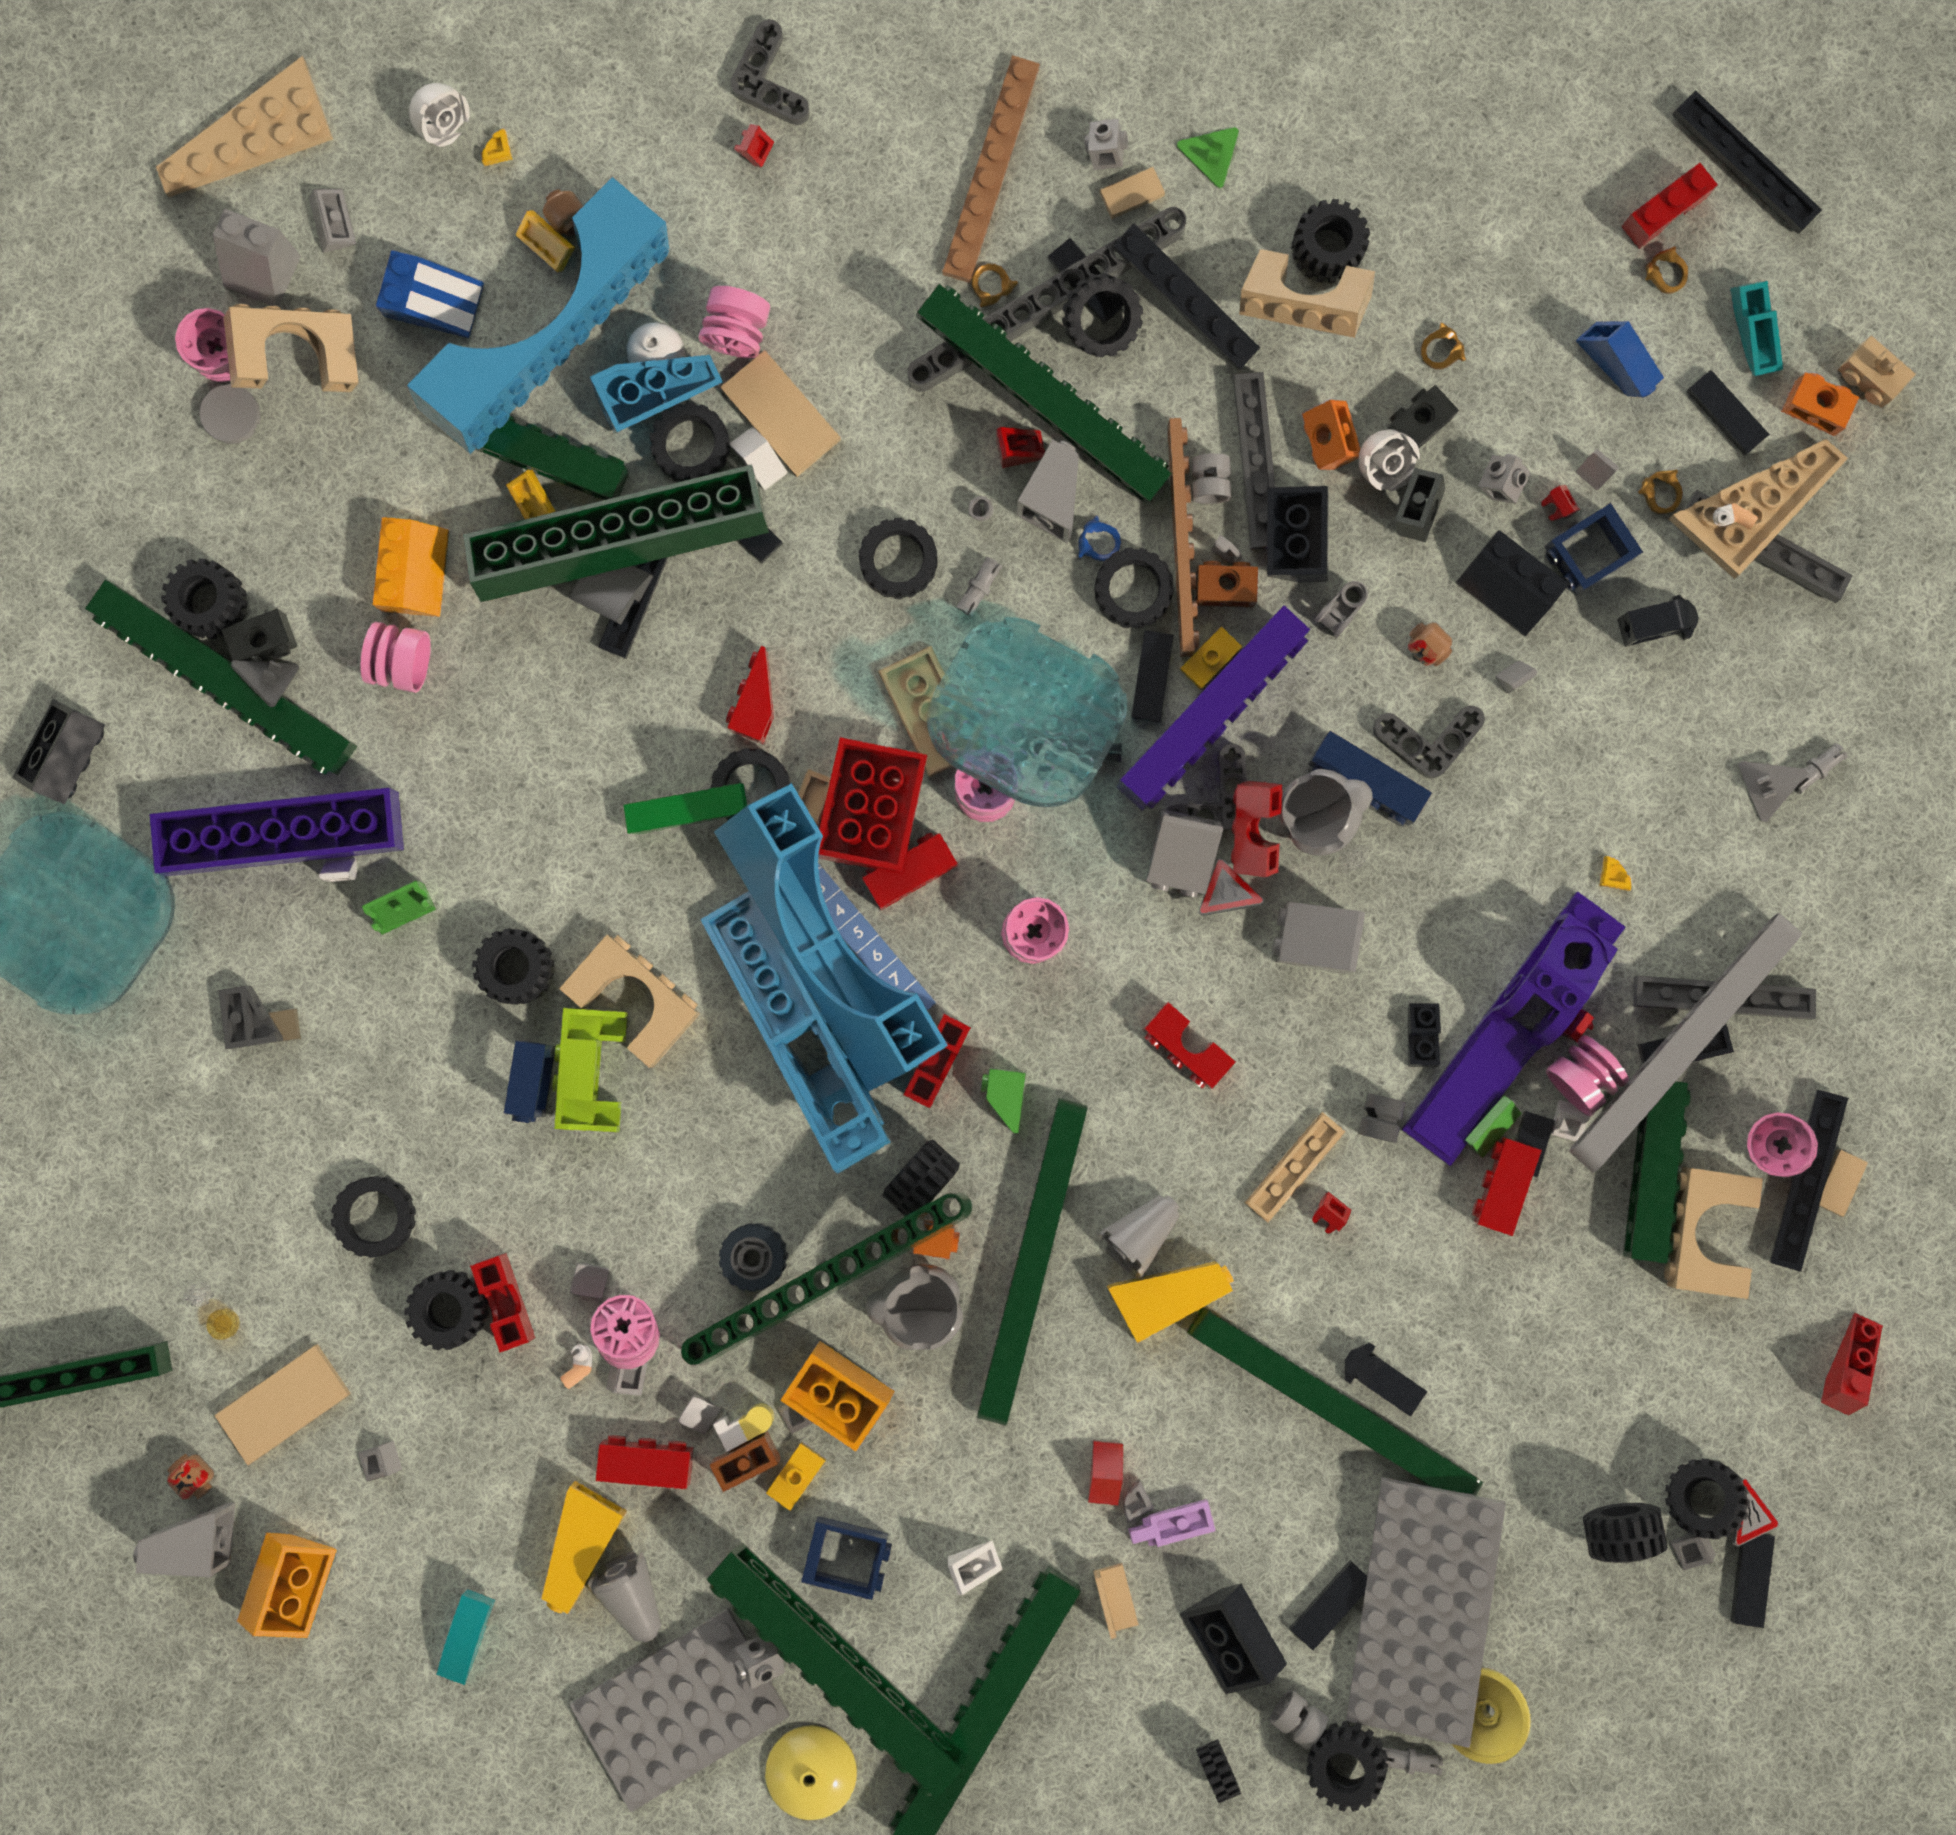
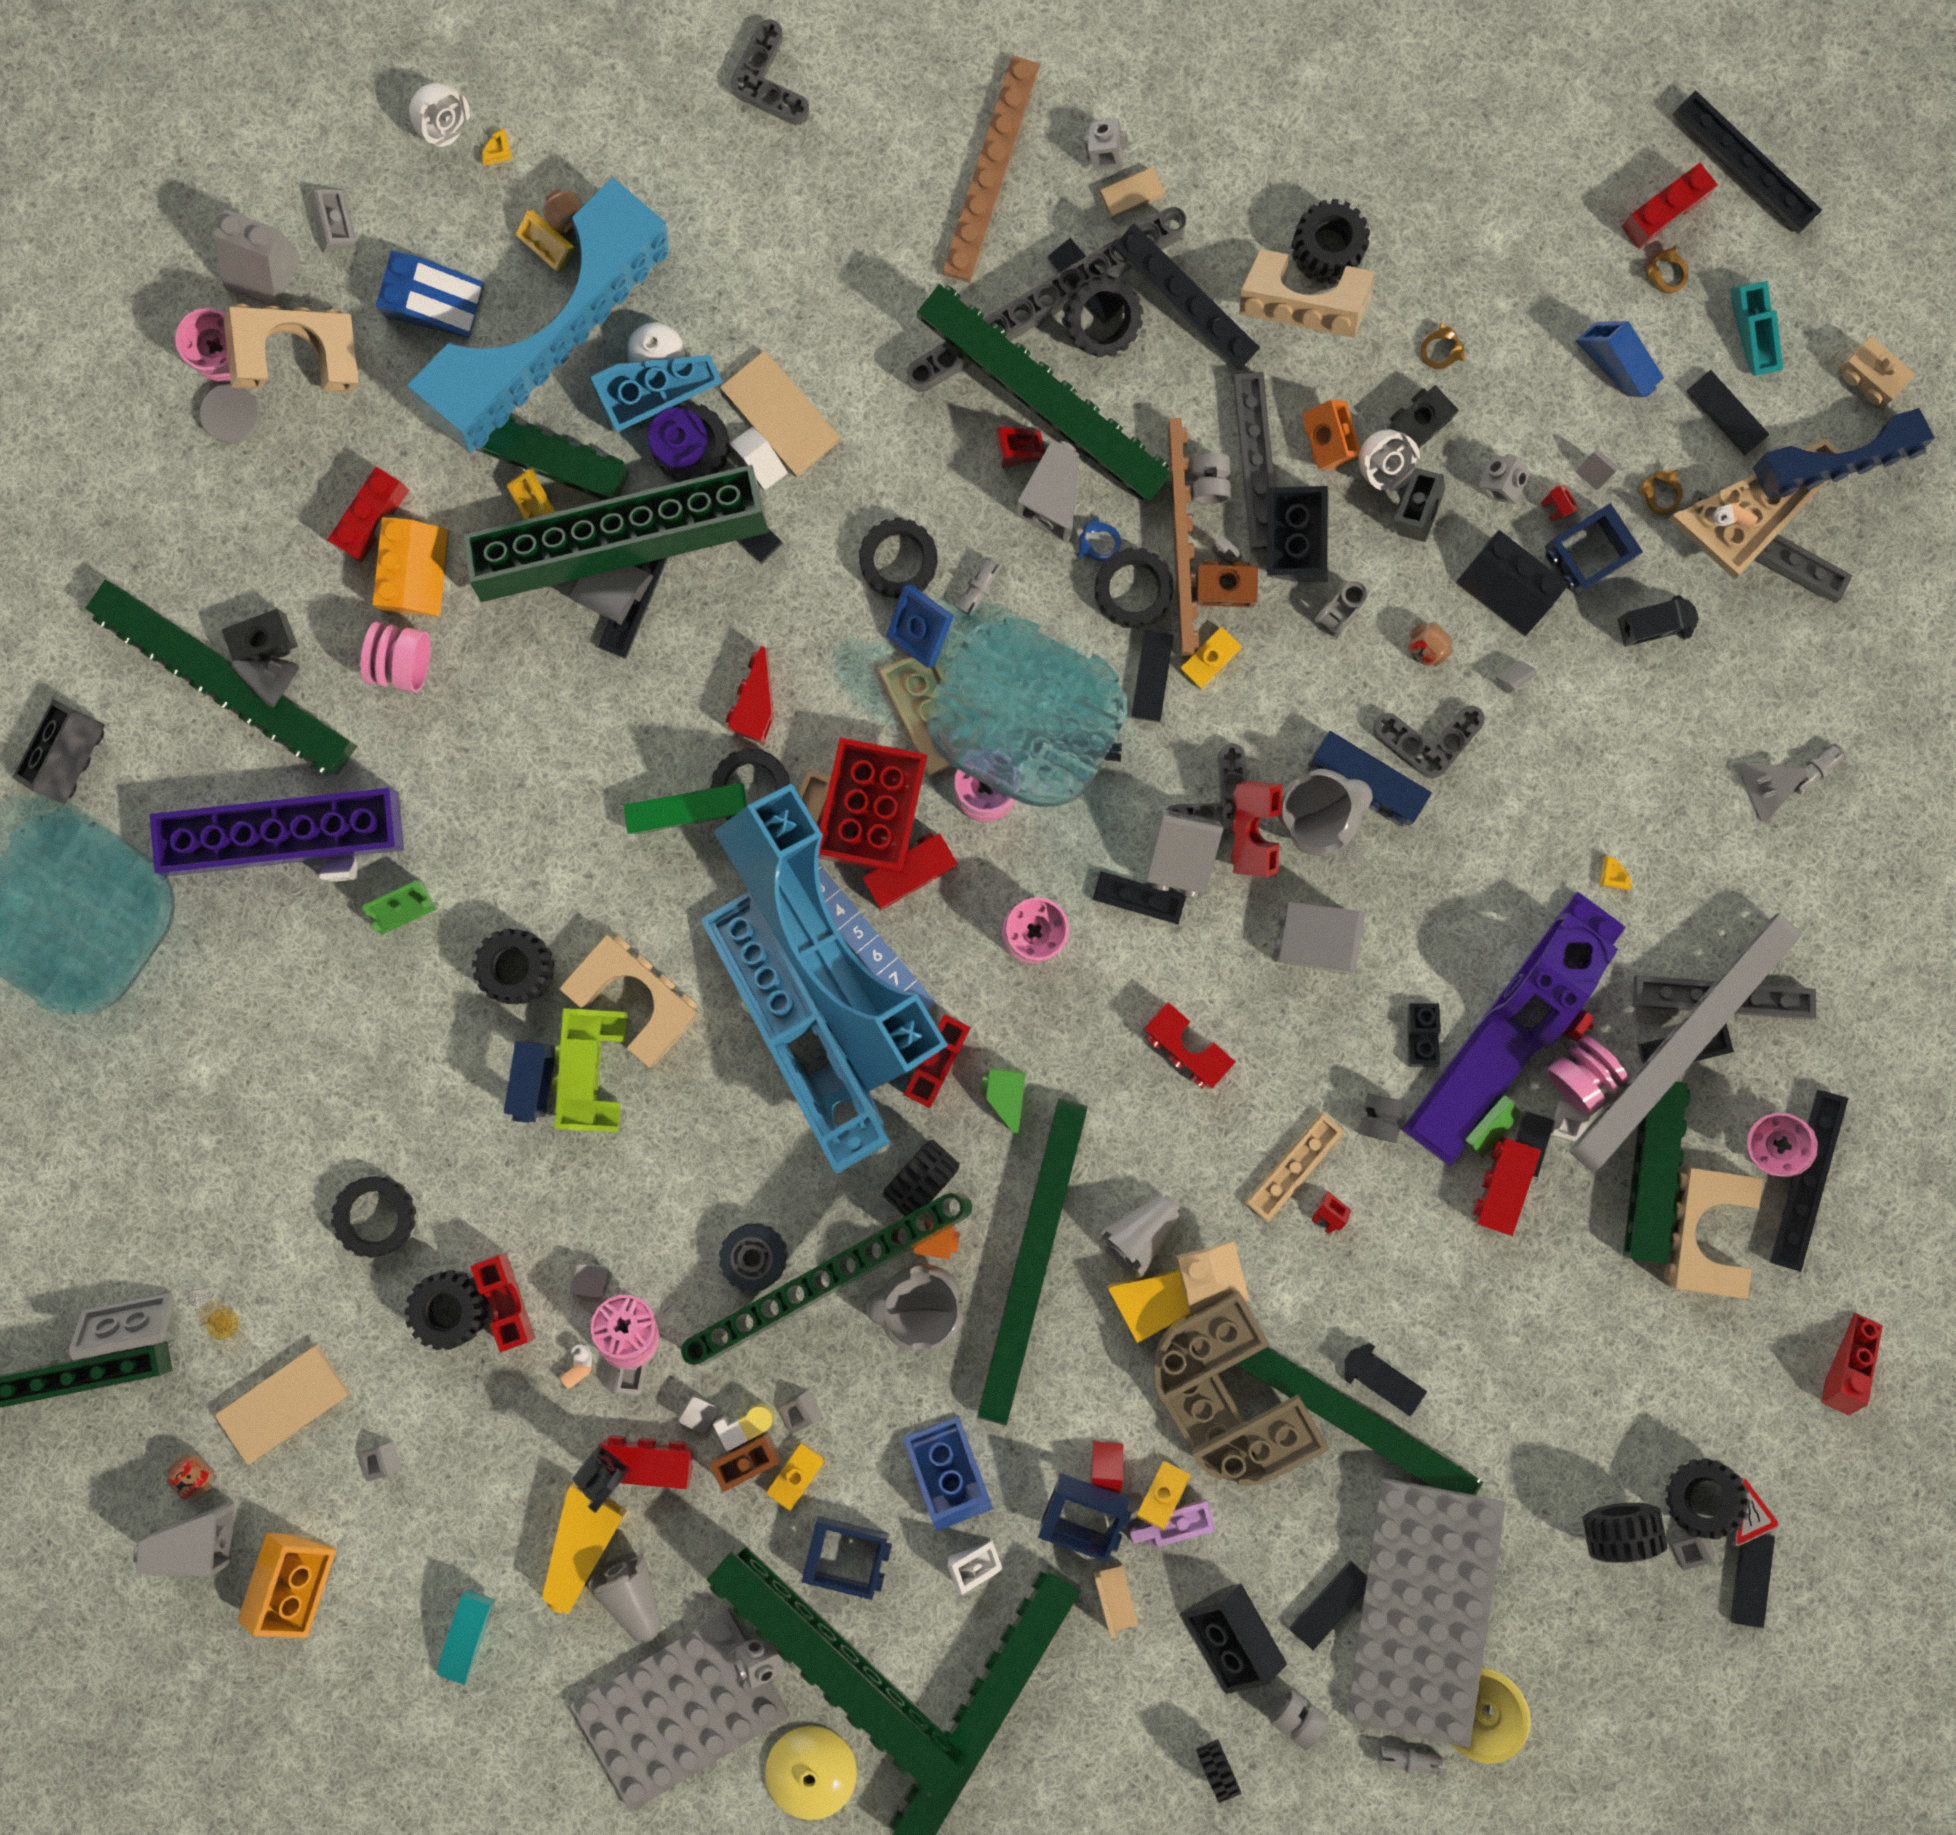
tan wing [156,56,333,197] -> none
black tyre [161,558,248,639] -> none
dark grey wing [218,986,283,1049] -> none
dark tan tile [269,1009,301,1043] -> none
bright pink wheel [698,286,771,359] -> none
red tile [734,124,775,168] -> none
light orange slope [780,1341,895,1452] -> none
light grey hinge [969,496,994,521] -> none
pearl gold piece [972,264,1018,307] -> none
dark purple brick [1117,605,1311,811] -> none
bright green piece [1177,127,1239,188] -> none
piece [1199,859,1264,916] -> none
black tyre [1306,1721,1388,1812] -> none
orange brick [1781,372,1859,436] -> none
tan tile [1819,1149,1868,1217] -> none
none -> light grey plate [68,1293,175,1360]
none -> red arch [327,466,409,563]
none -> black piece [573,1444,631,1513]
none -> dark purple tile [648,408,707,468]
none -> blue tile [886,584,954,668]
none -> blue slope [902,1415,993,1531]
none -> dark blue window [1038,1473,1132,1562]
none -> black tile [1092,871,1186,925]
none -> yellow plate [1137,1461,1191,1531]
none -> dark tan plate [1154,1290,1329,1486]
none -> tan slope [1175,1241,1250,1316]
none -> dark blue arch [1753,408,1935,498]

